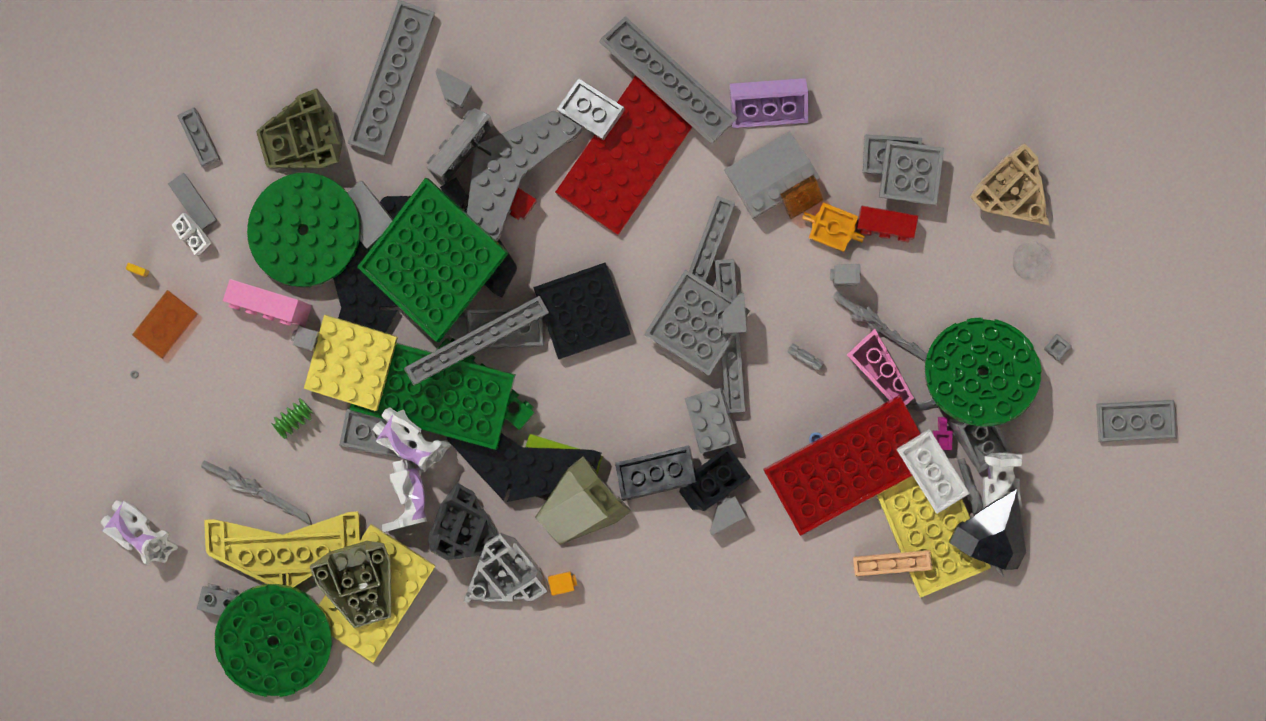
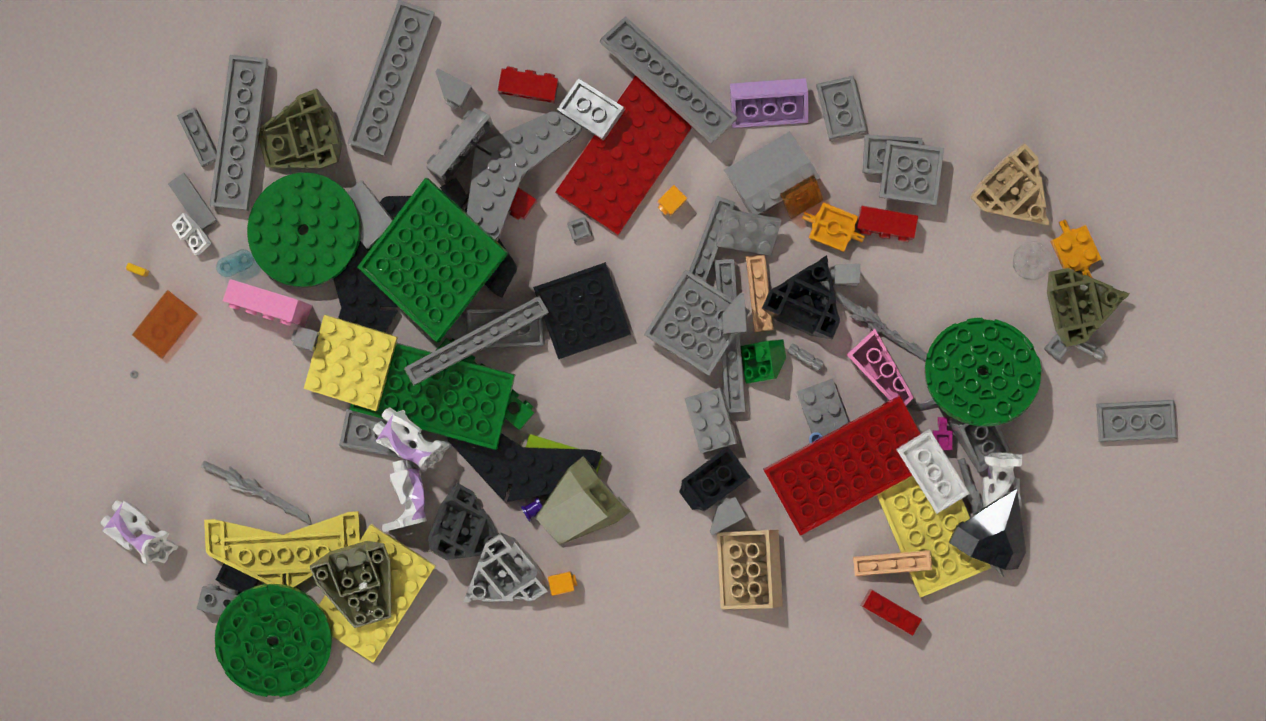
bright green piece [271,398,314,439] -> none
black plate [615,445,698,501] -> none
none -> light grey plate [210,55,269,211]
none -> clear light blue plate [216,249,254,277]
none -> black tile [216,563,259,592]
none -> red brick [498,66,559,104]
none -> dark purple bush [521,497,543,522]
none -> light grey tile [567,217,591,242]
none -> light orange brick [657,185,687,216]
none -> light grey plate [715,209,781,256]
none -> tan slope [717,529,783,609]
none -> green slope [740,339,786,384]
none -> light nougat tile [746,255,773,333]
none -> black wedge [762,255,840,340]
none -> light grey plate [796,378,849,436]
none -> light grey tile [816,75,867,140]
none -> red brick [860,589,922,636]
none -> olive wedge [1047,268,1130,347]
none -> light orange plate [1050,219,1102,278]
none -> light grey axle [1074,341,1105,359]

